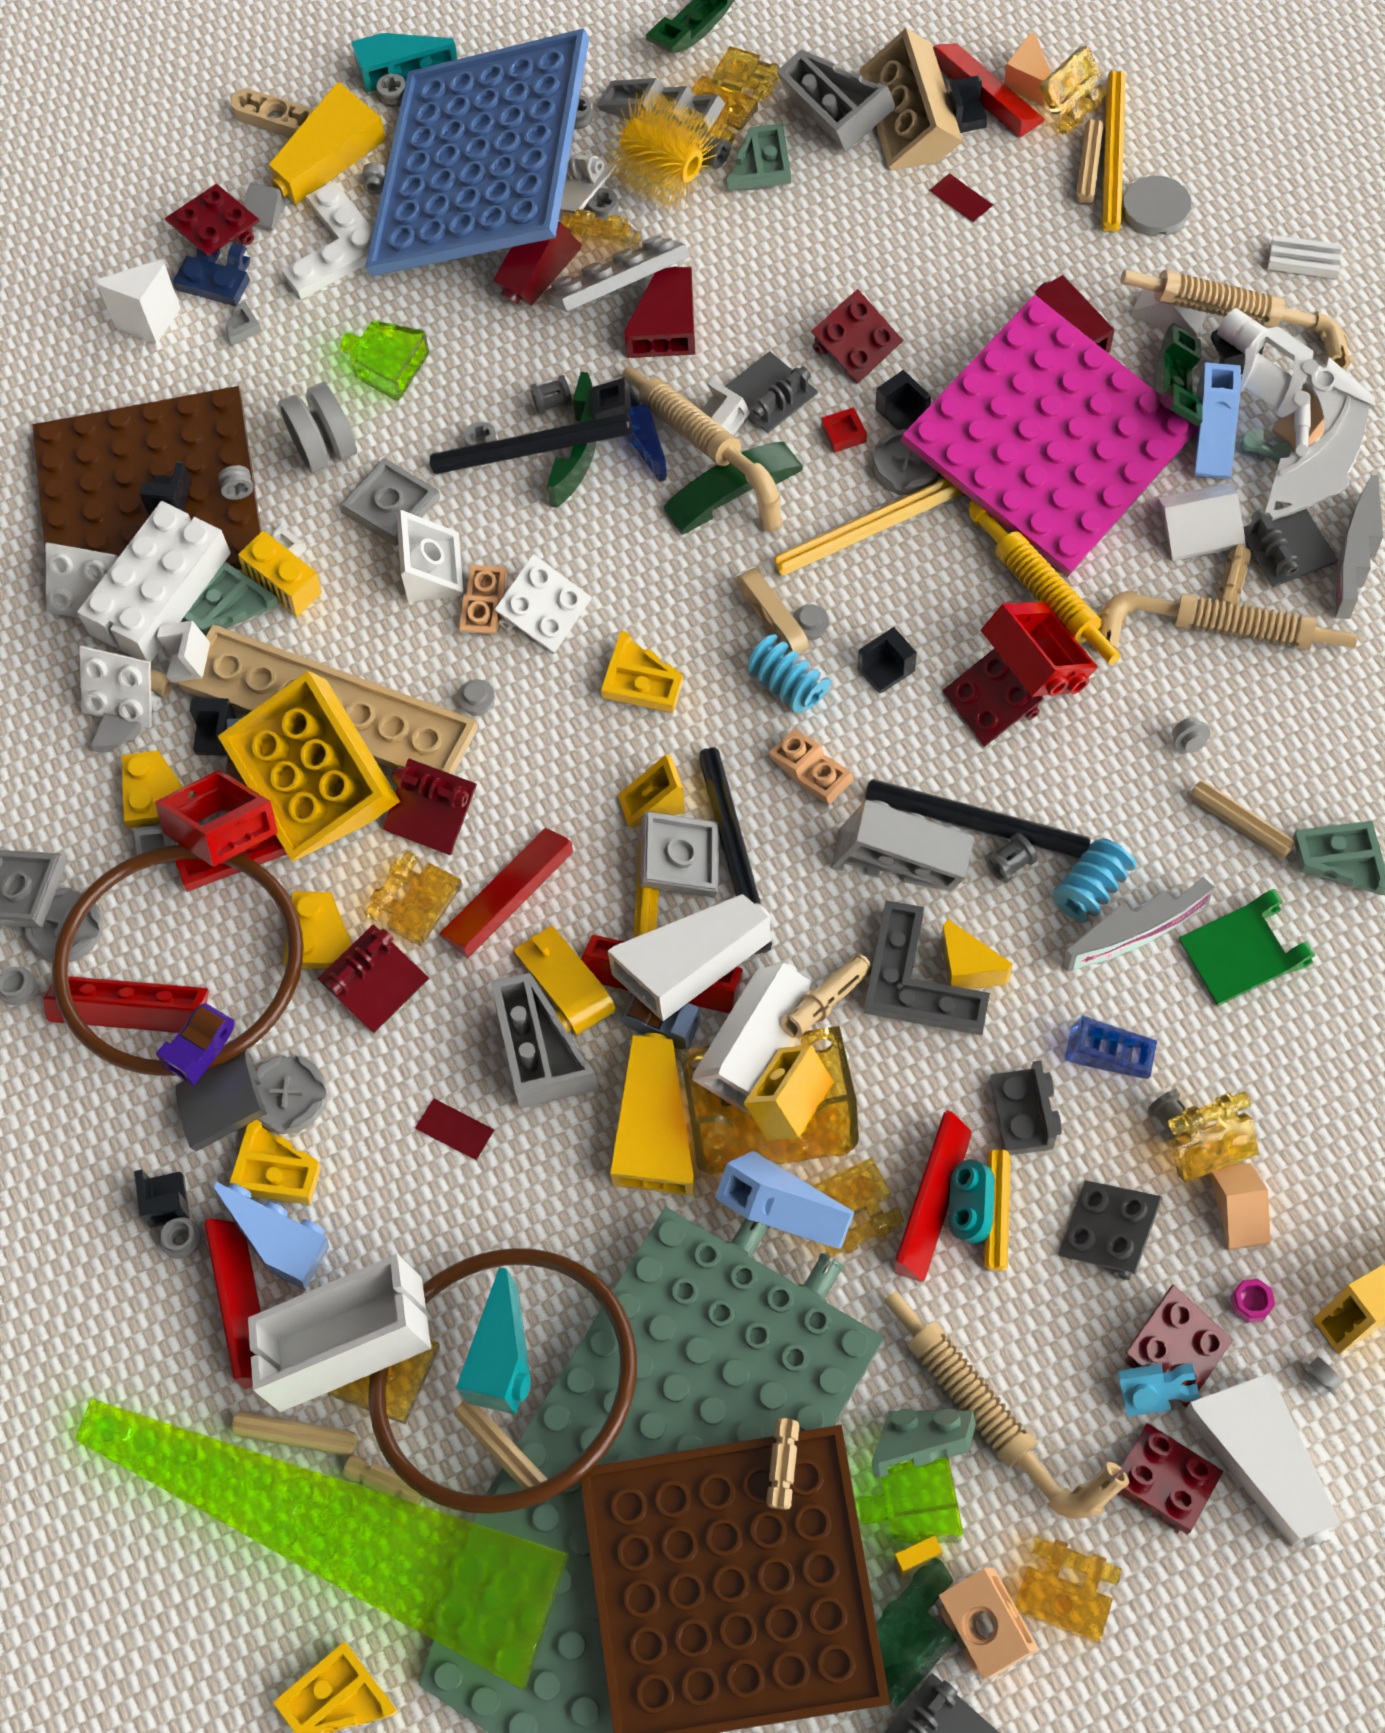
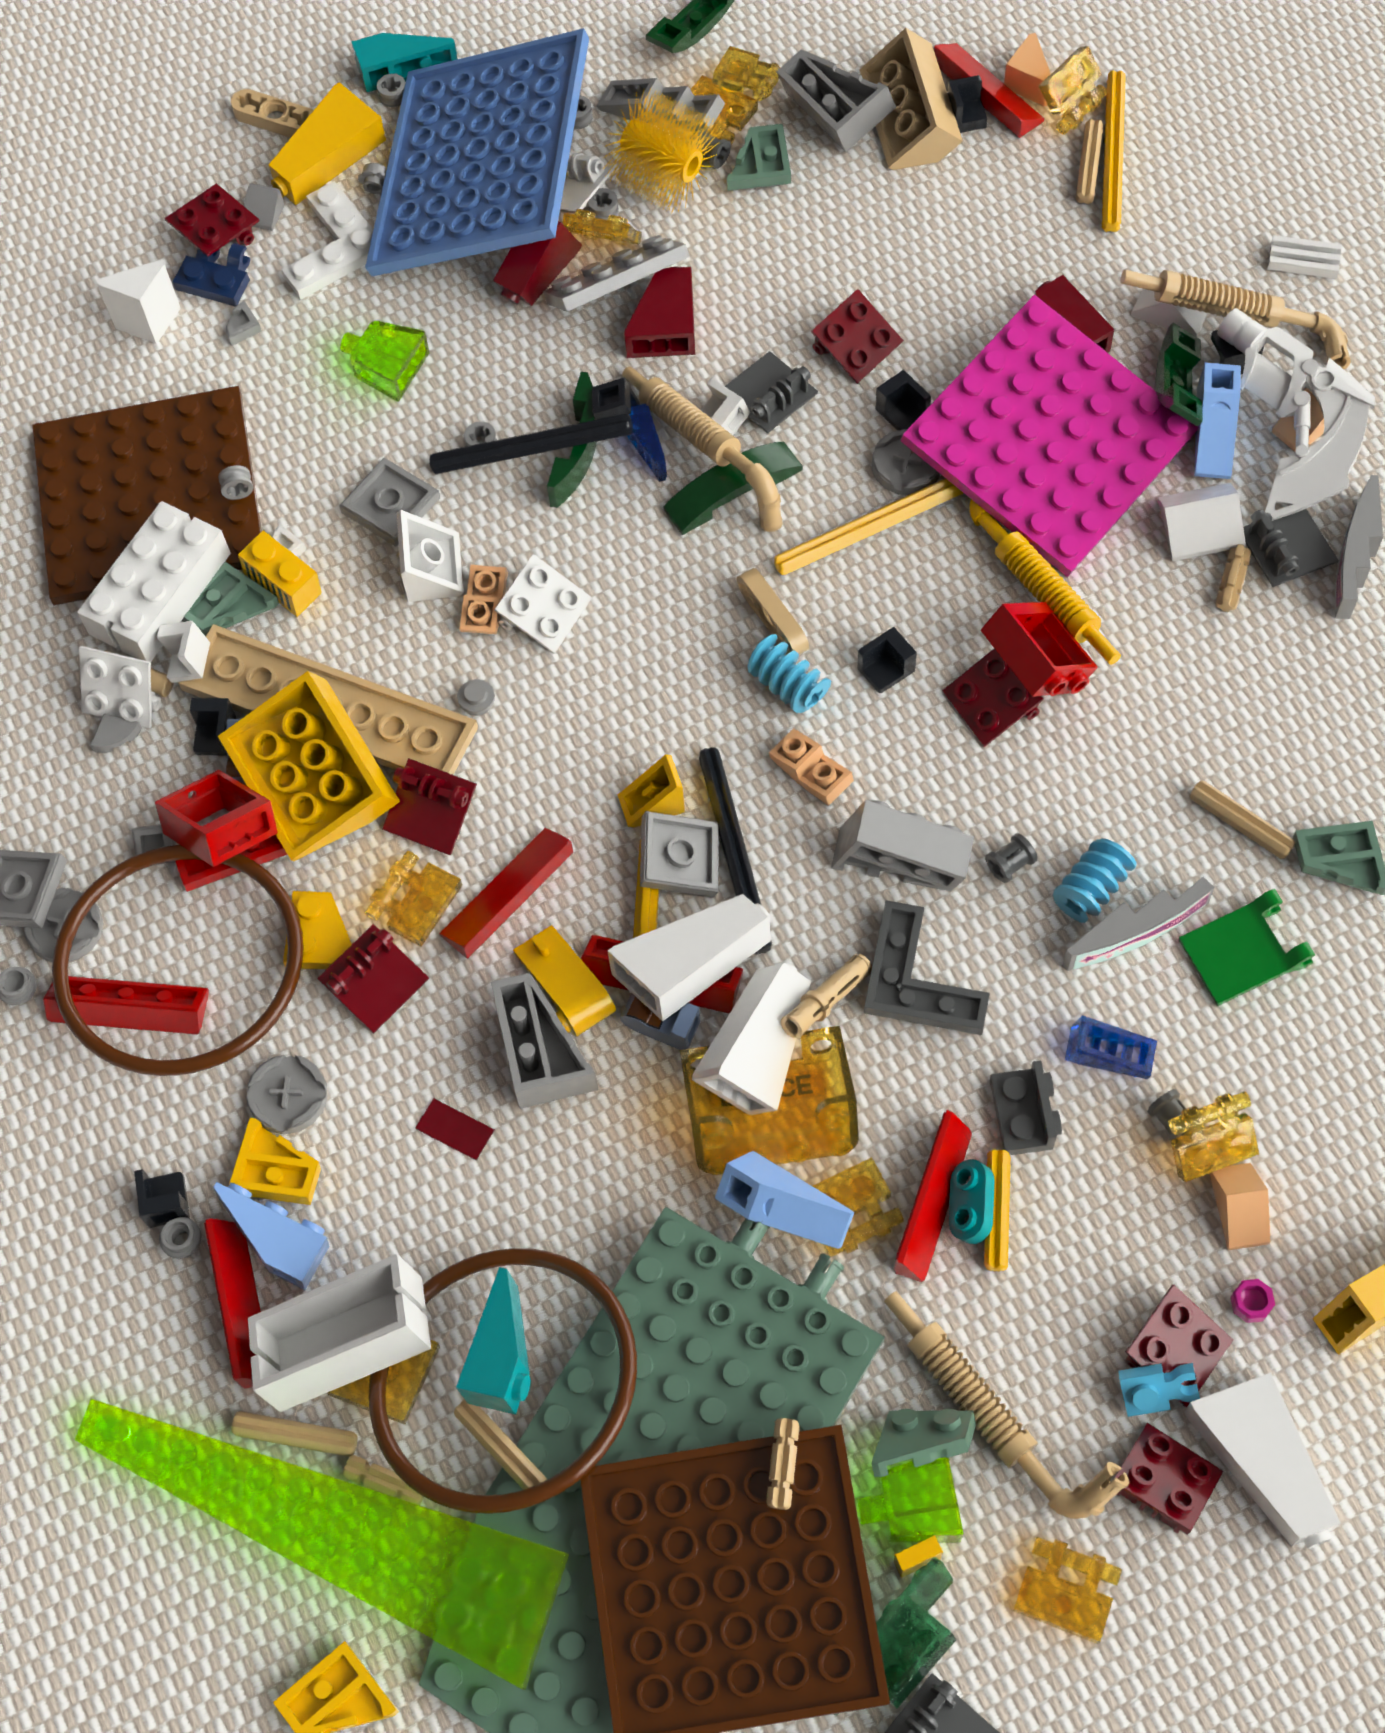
white hinge [45,543,118,618] -> none
yellow wing [121,750,190,828] -> none
black panel [139,462,192,515] -> none
dark purple leg [156,1003,235,1086] -> none
dark grey slope [175,1050,267,1151] -> none
light grey wheel [278,381,357,474] -> none
dark grey bush [530,375,573,415] -> none
yellow wing [601,631,683,713] -> none
yellow slope [610,1033,695,1196] -> none
yellow brick [743,1045,834,1140] -> none
light grey plate [793,604,829,640] -> none
red tile [821,407,867,453] -> none
black axle [865,779,1091,858] -> none
dark red sticker [929,173,994,222] -> none
light nougat brick [939,1568,1039,1679] -> none
yellow slope [941,919,1013,989] -> none
dark grey hinge [1058,1180,1162,1280] -> none
tan piece [1094,591,1358,651] -> none
light grey tile [1122,175,1191,236] -> none
light grey plate [1172,717,1210,753] -> none
sand green piece [1241,428,1292,465] -> none
light grey plate [1303,1356,1344,1397] -> none

